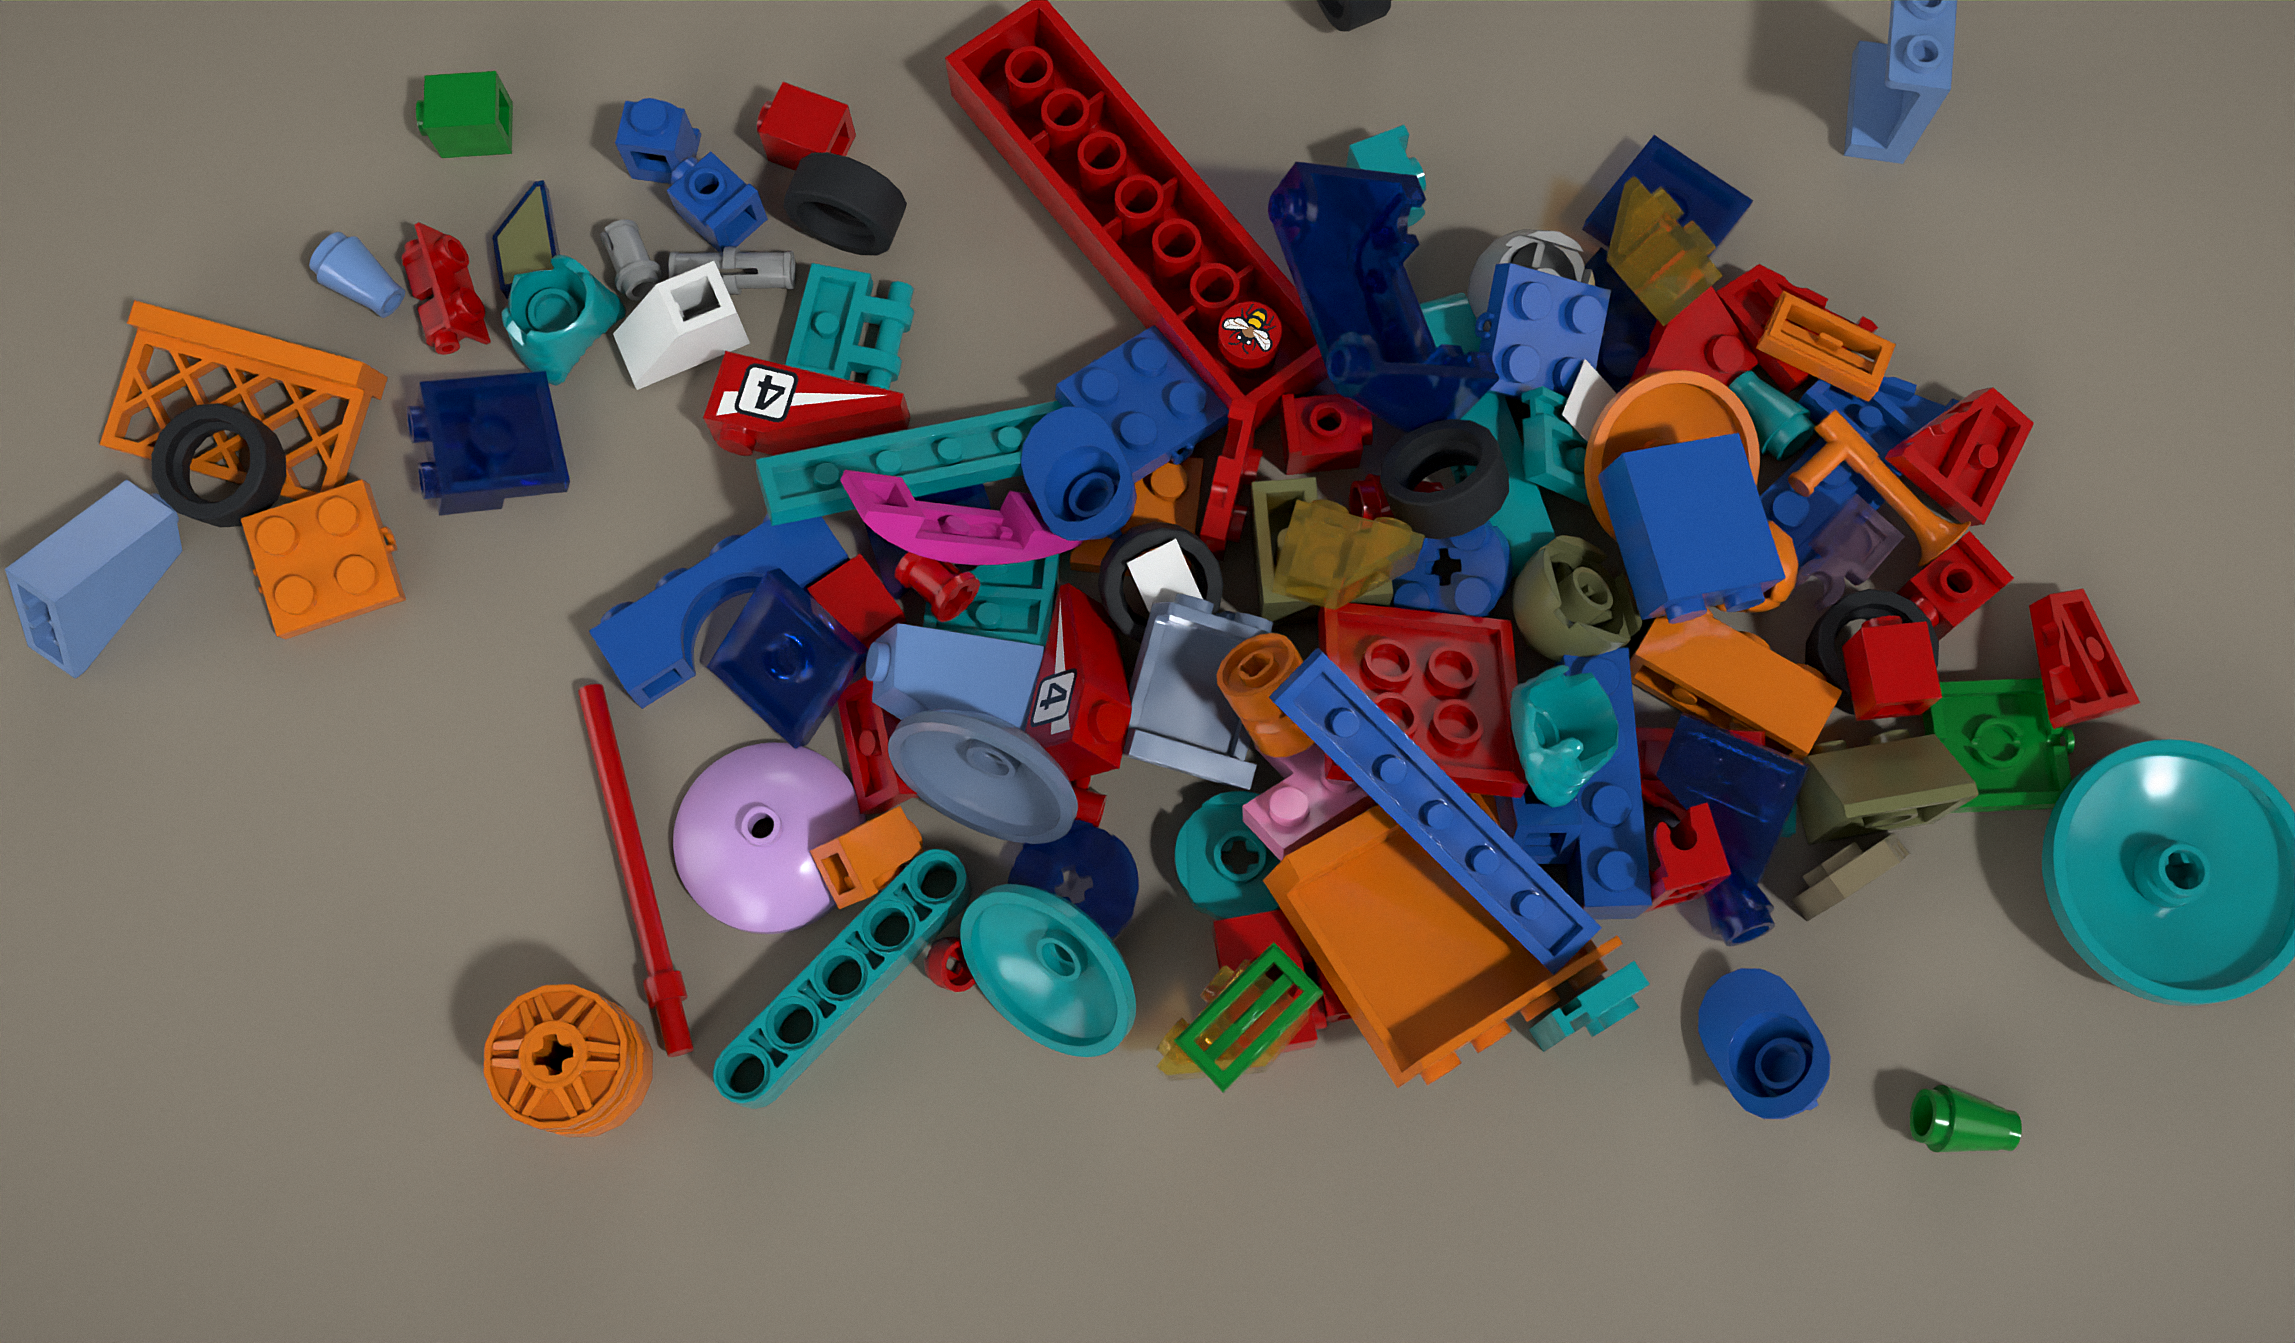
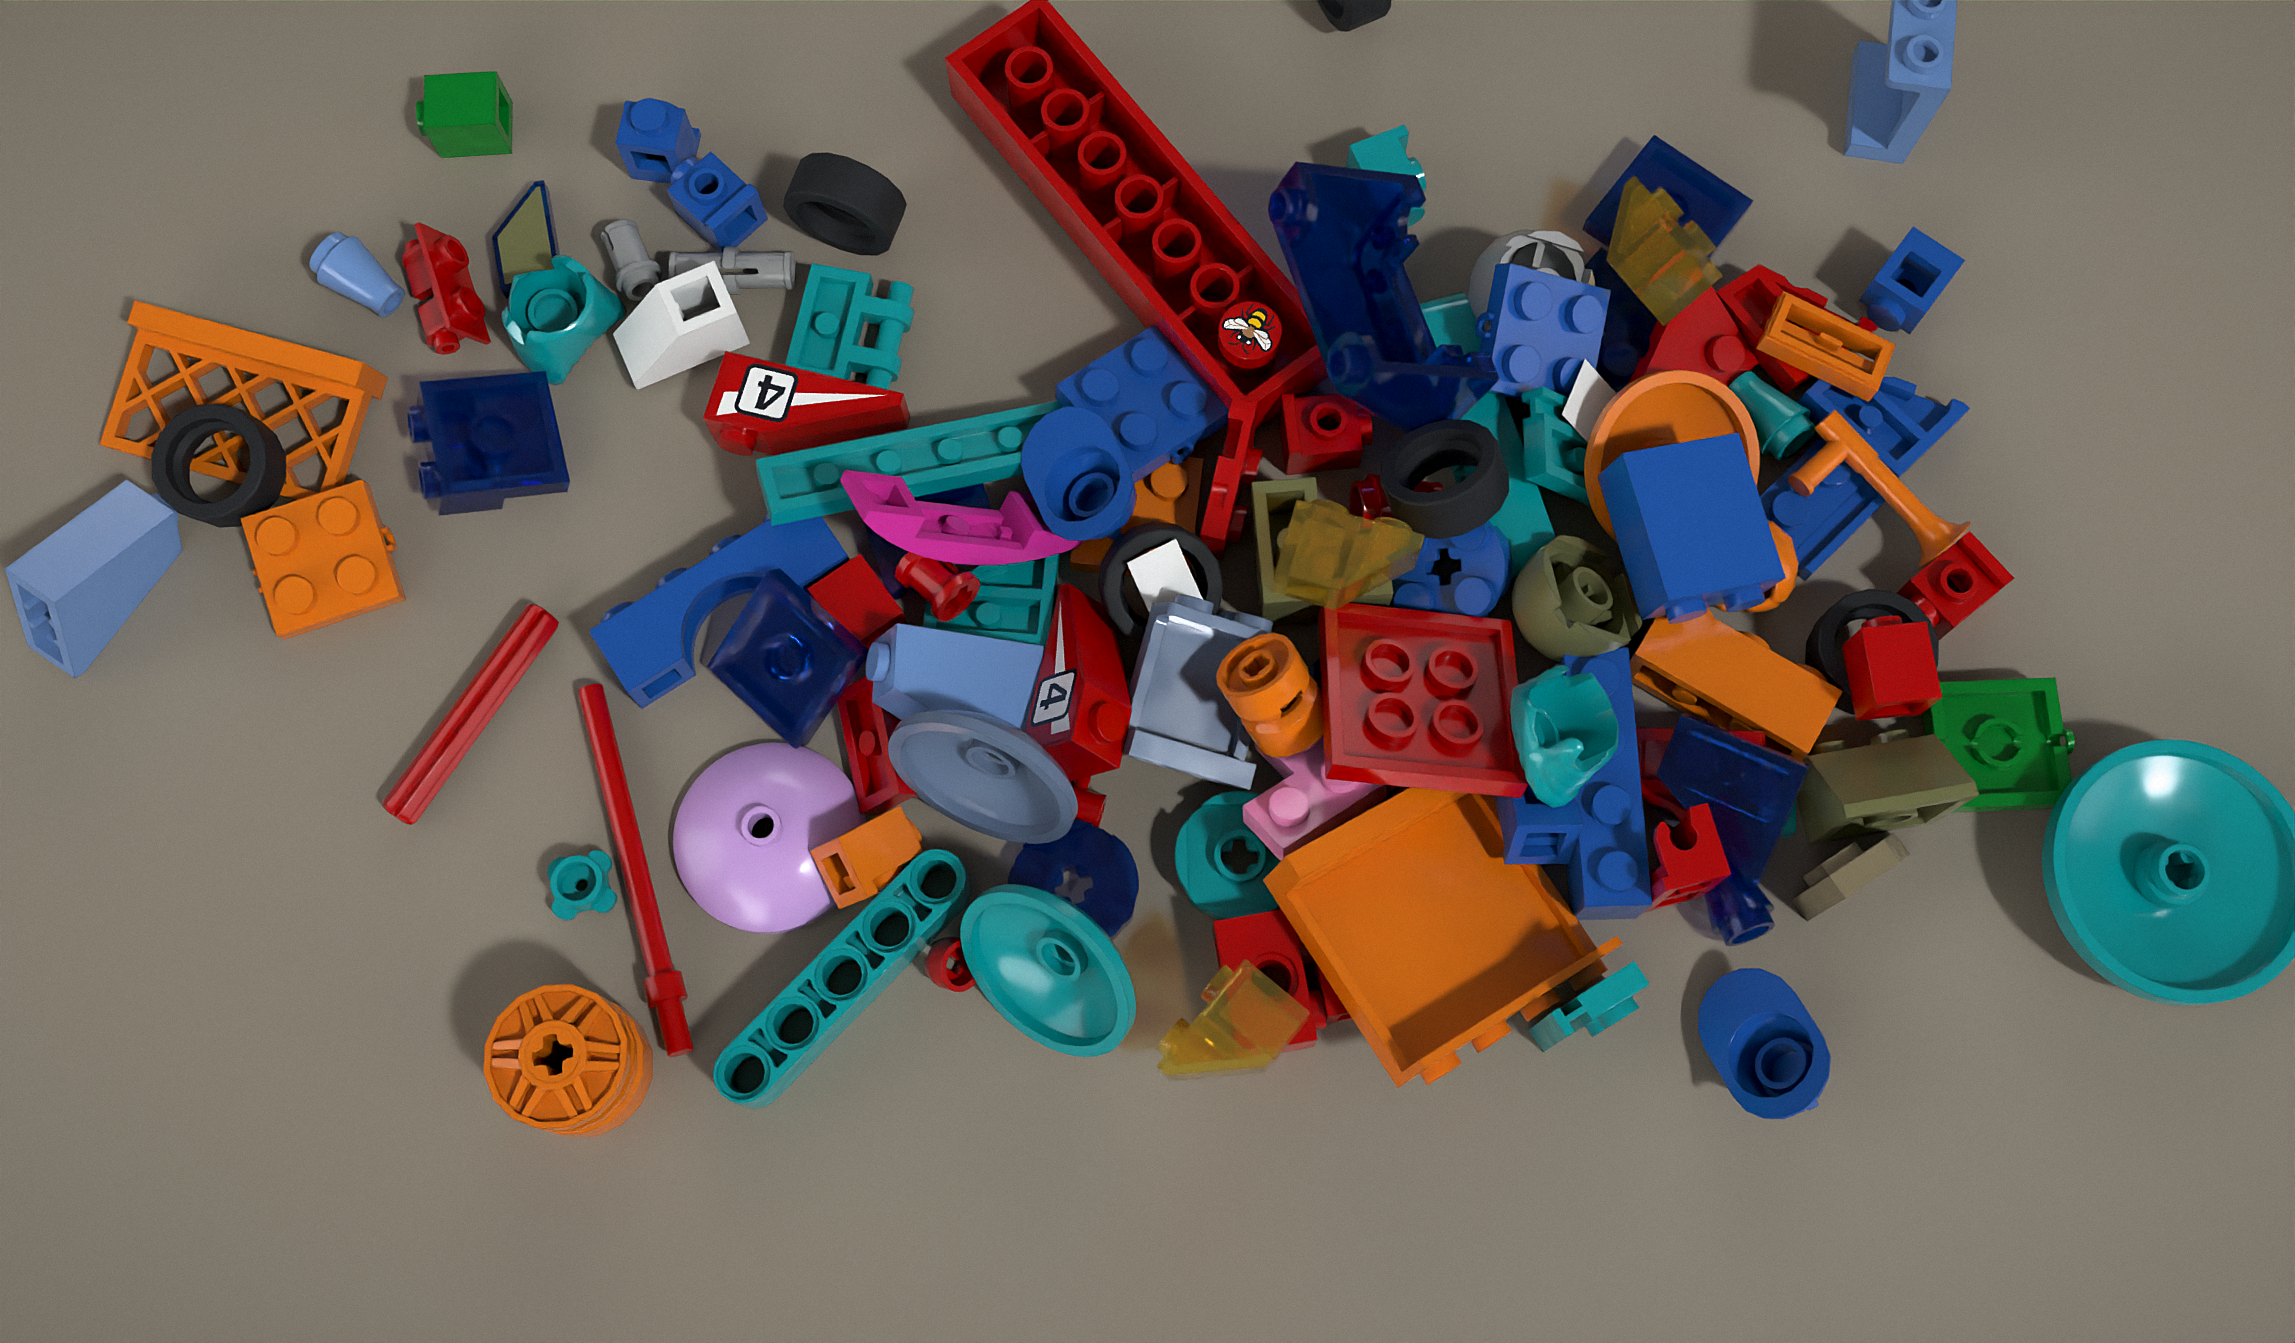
red brick [757,82,856,171] -> none
green tile [1174,942,1324,1094] -> none
blue plate [1269,647,1602,975] -> none
clear purple plate [1794,494,1905,611] -> none
red wing [1885,387,2034,527] -> none
green cone [1910,1085,2022,1152] -> none
red wing [2029,588,2140,729] -> none
none -> red axle [382,603,559,825]
none -> teal plate [547,850,617,921]
none -> blue brick [1859,226,1965,335]

